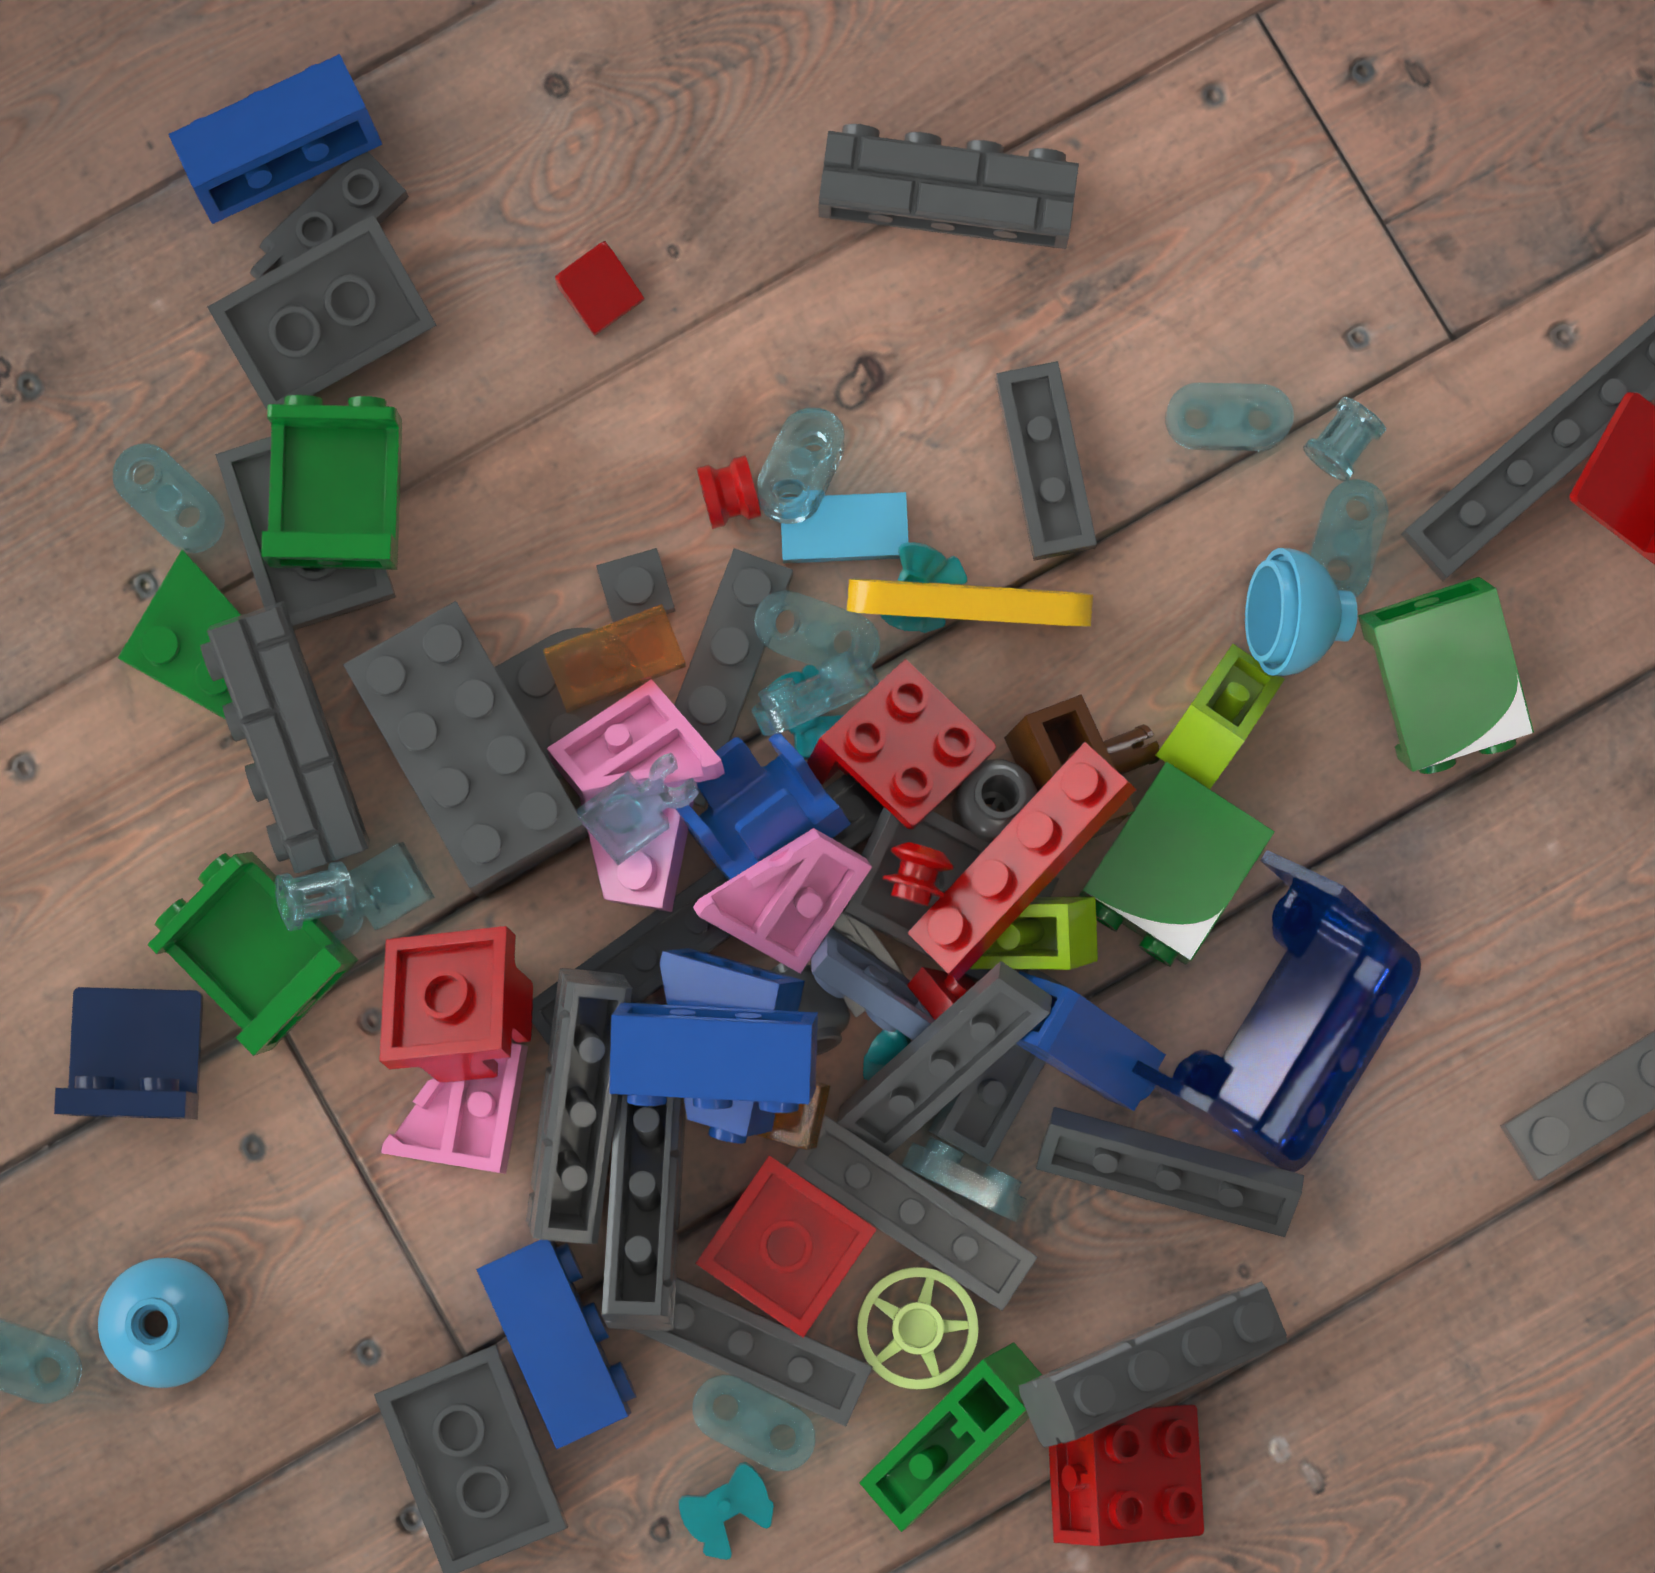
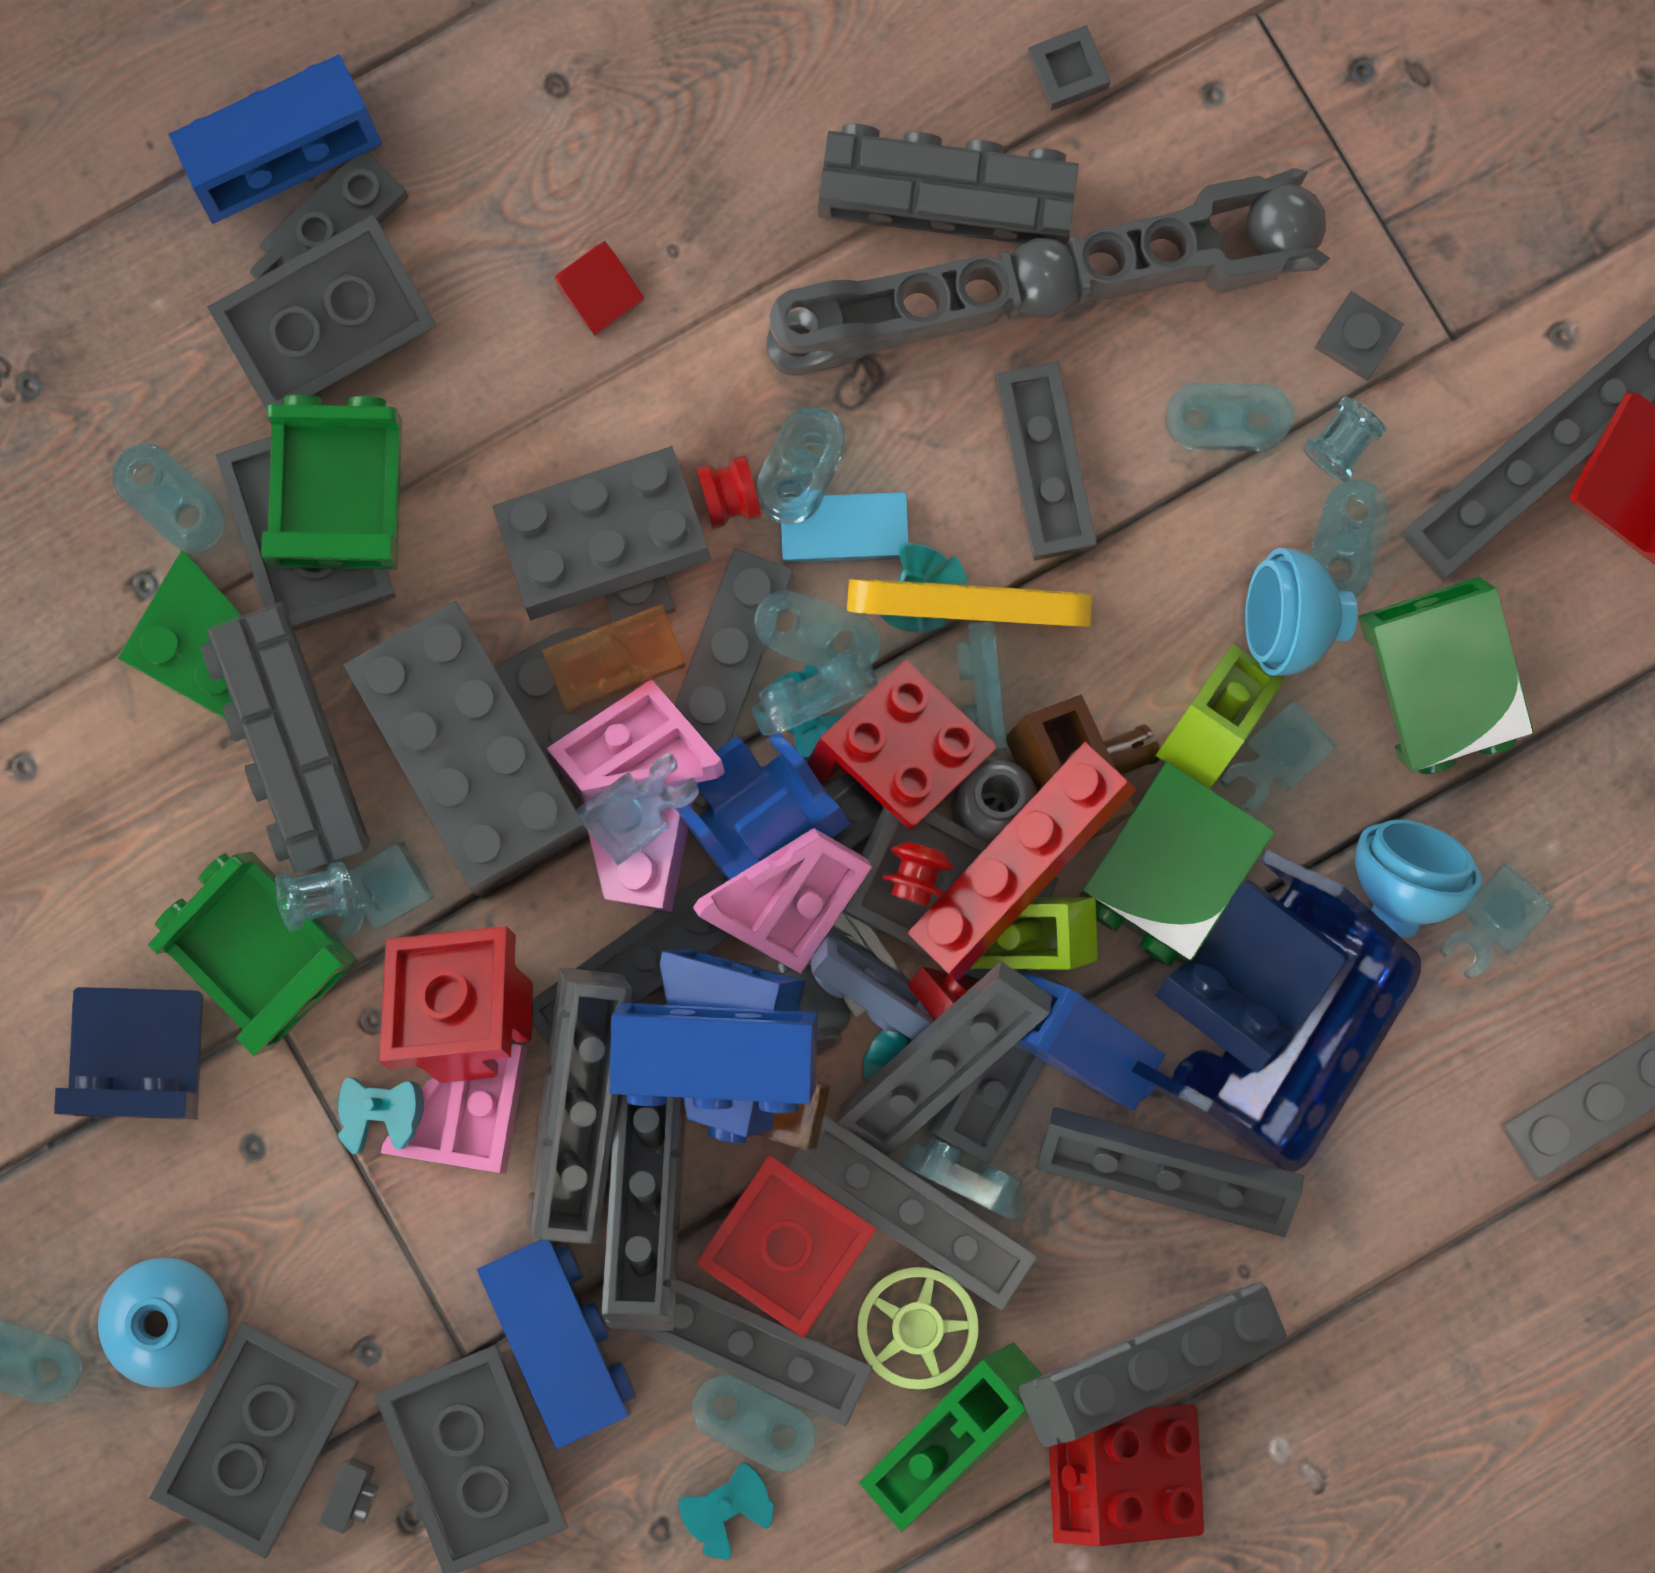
none -> dark grey plate [149,1322,359,1559]
none -> dark grey plate [319,1458,379,1534]
none -> teal piece [338,1078,424,1154]
none -> dark grey plate [493,446,712,621]
none -> dark grey piece [766,168,1330,375]
none -> clear light blue plate [956,622,1007,757]
none -> dark grey plate [1028,25,1110,111]
none -> dark blue bracket [1155,880,1349,1075]
none -> clear light blue plate [1220,700,1338,812]
none -> dark grey plate [1315,291,1404,381]
none -> medium azure piece [1354,820,1482,937]
none -> clear light blue plate [1439,863,1554,979]

